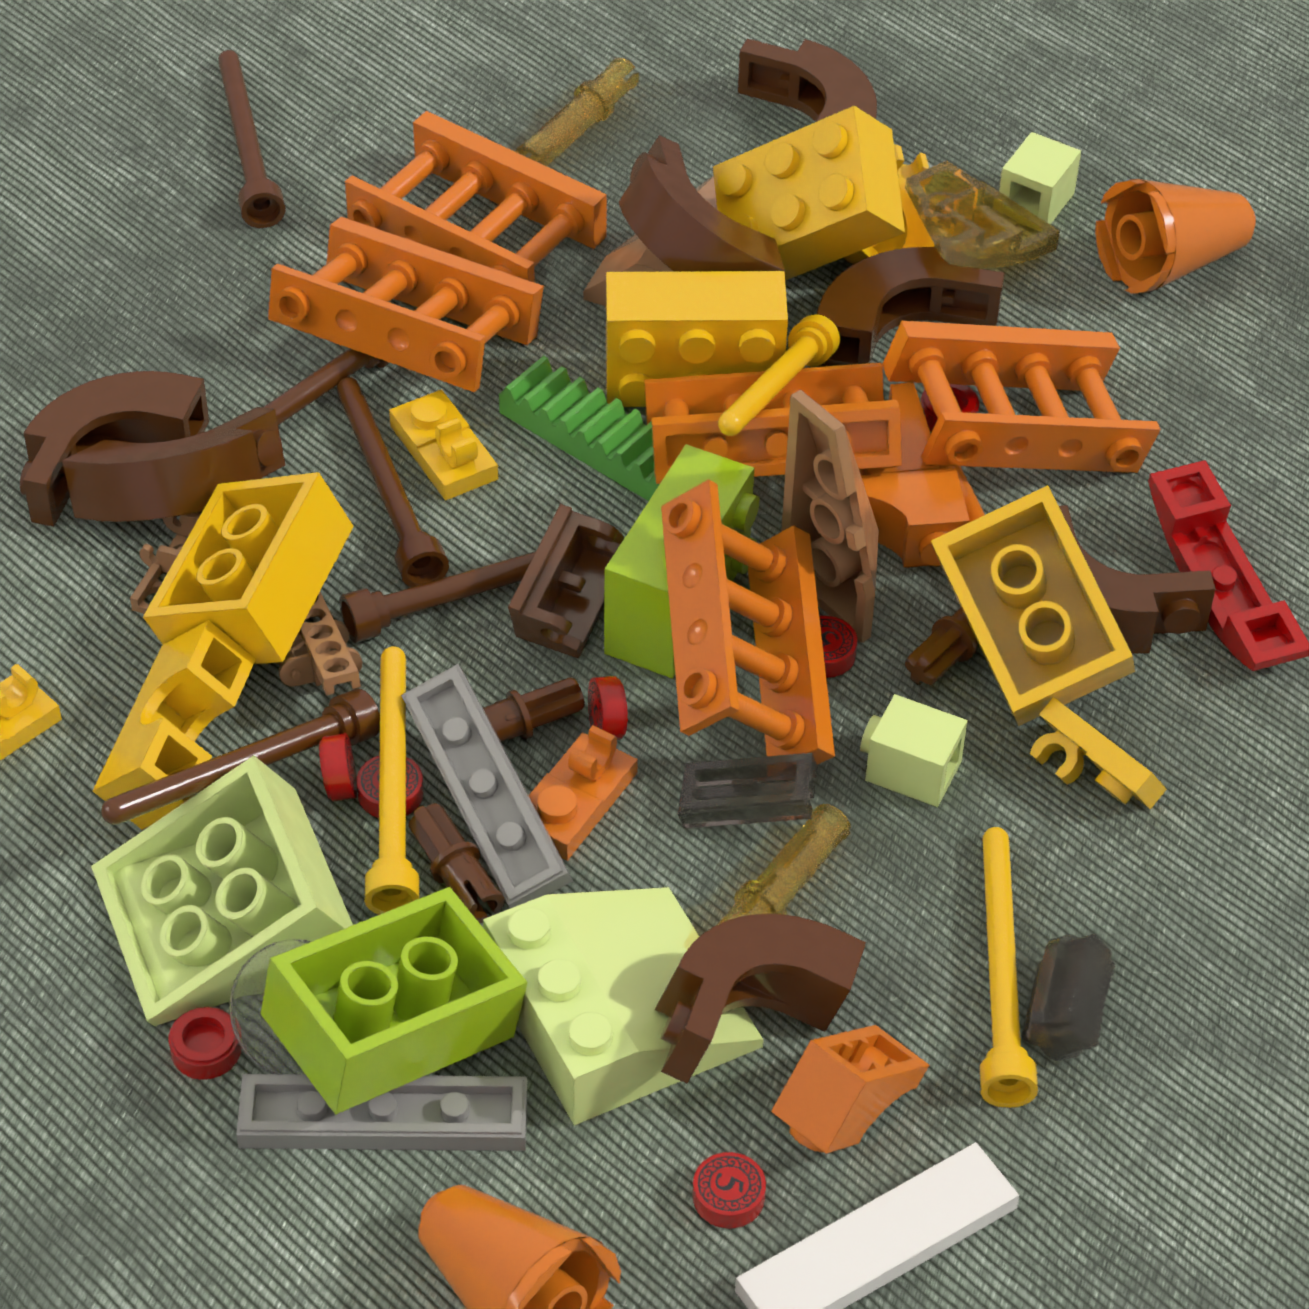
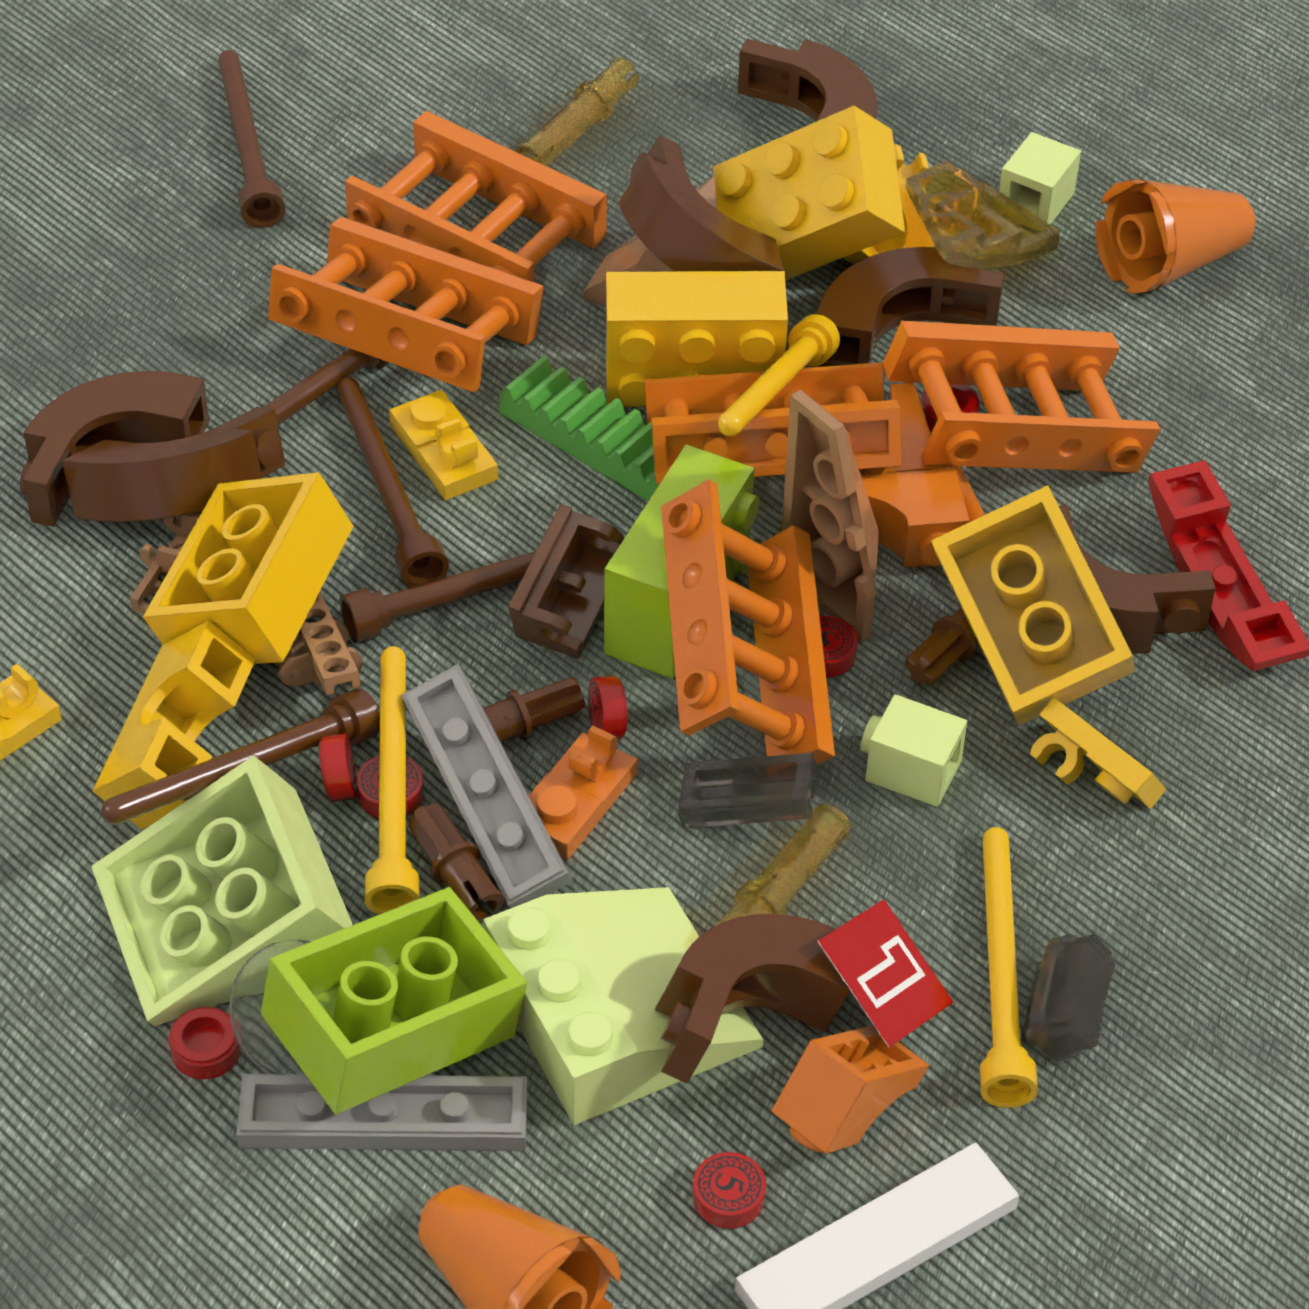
none -> red sticker [818,899,953,1048]

